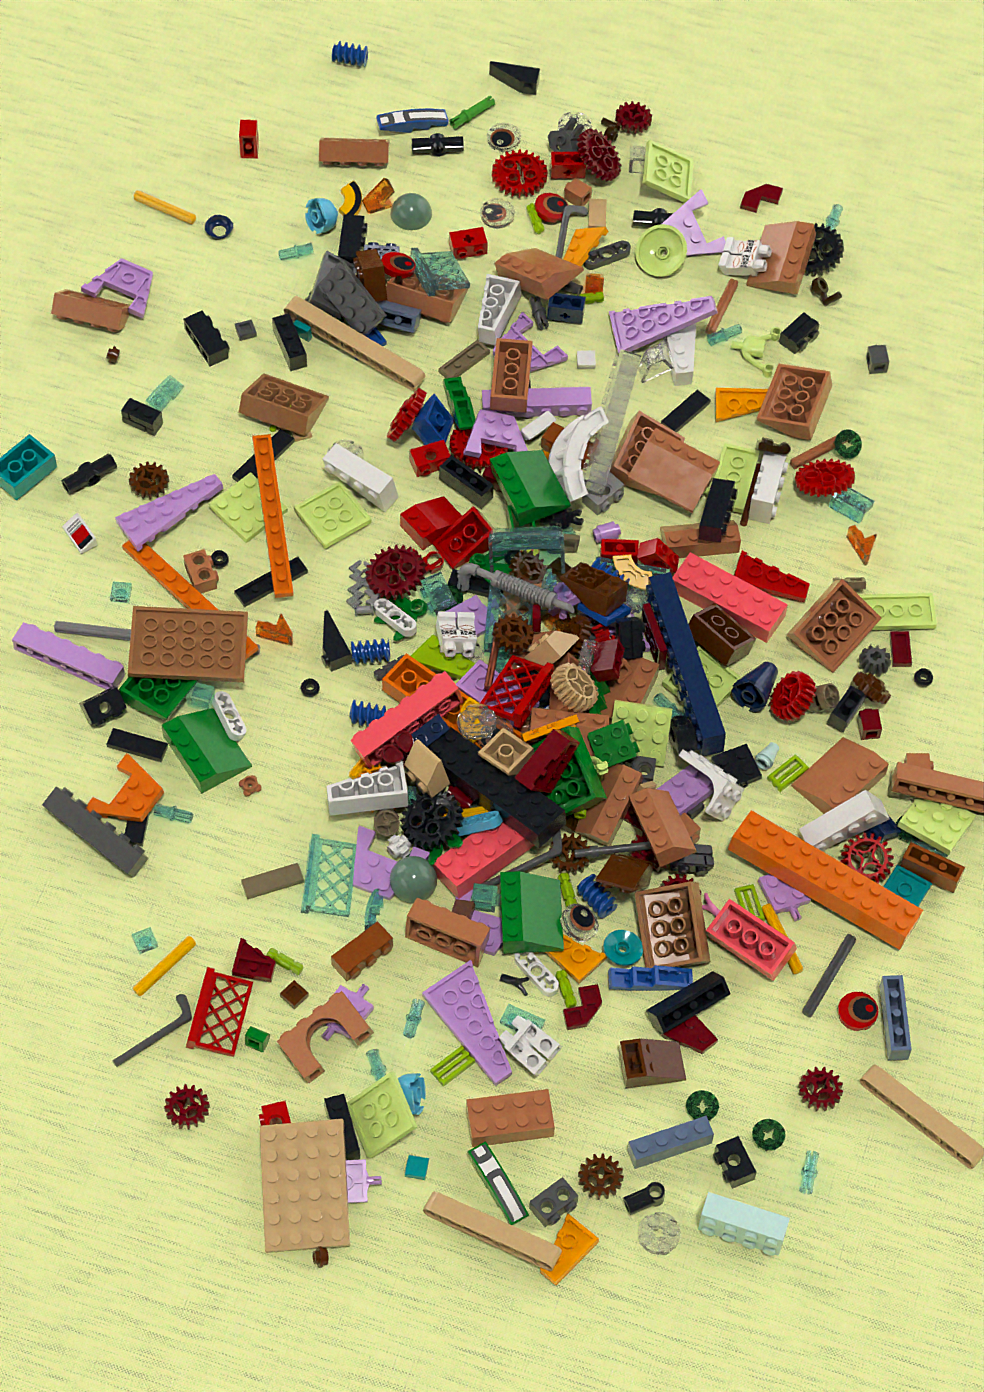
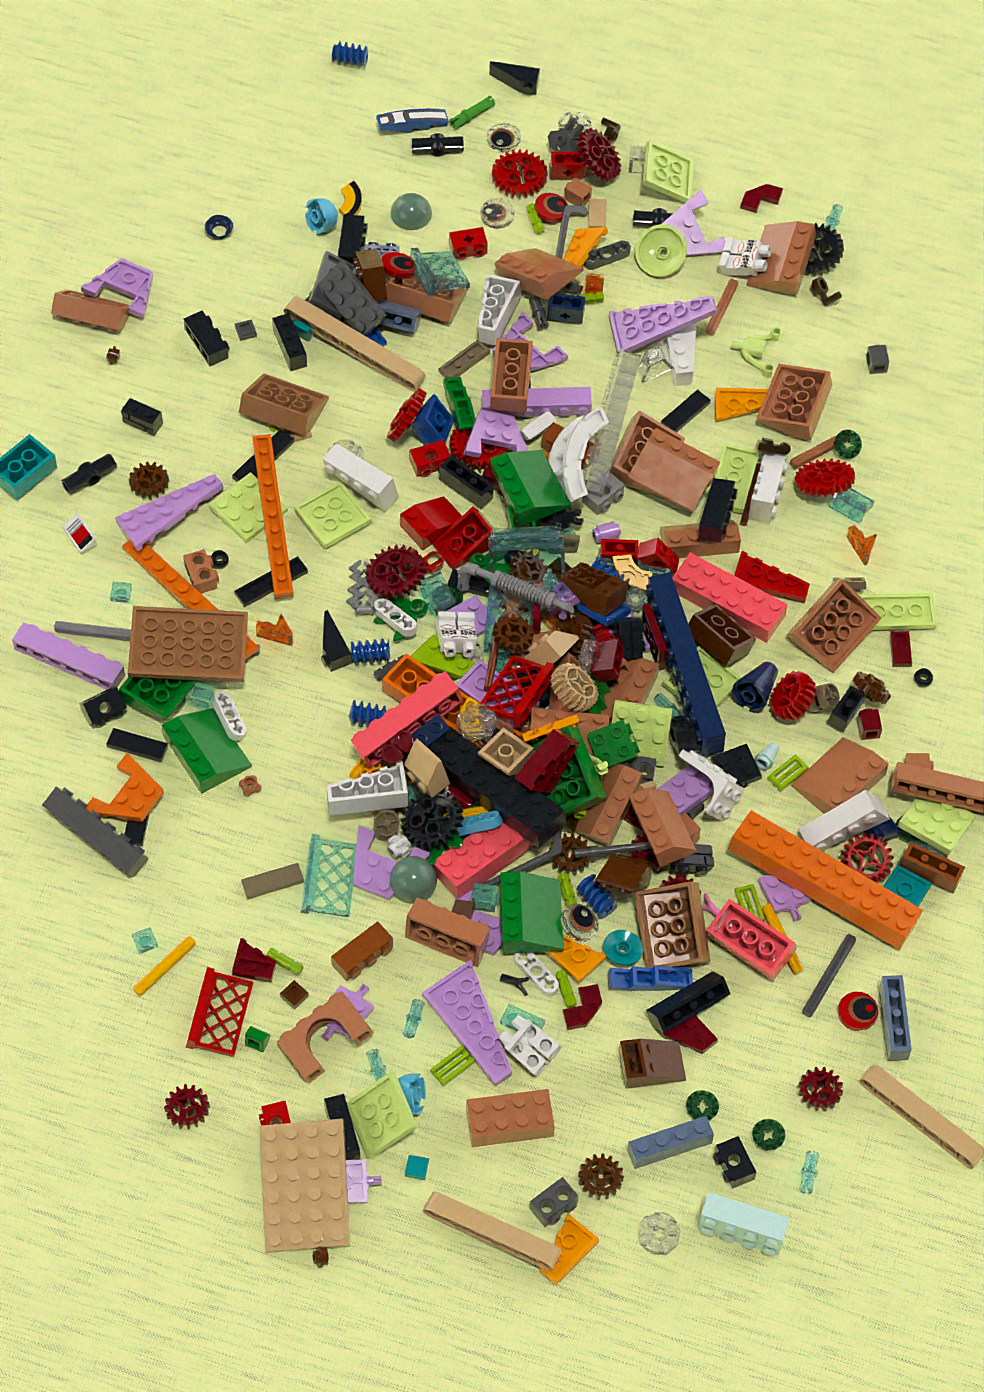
dark grey piece [112,994,192,1067] -> none
yellow axle [134,190,196,224] -> none
clear light blue slope [145,375,184,412] -> none
clear light blue axle [153,803,193,823] -> none
red brick [239,119,259,159] -> none
clear light blue axle [278,242,314,260] -> none
black plate [300,678,320,697] -> none
nougat slope [319,137,390,166] -> none
clear orange slope [362,178,395,214] -> none
clear light blue slope [365,889,384,930] -> none
slope [467,1141,529,1225] -> none
white tile [577,350,596,369] -> none
dark red gear [615,101,652,134] -> none
black piece [623,1182,665,1215] -> none
clear light blue axle [707,324,742,346] -> none
black brick [779,312,820,354] -> none
dark grey gear [858,644,891,677] -> none

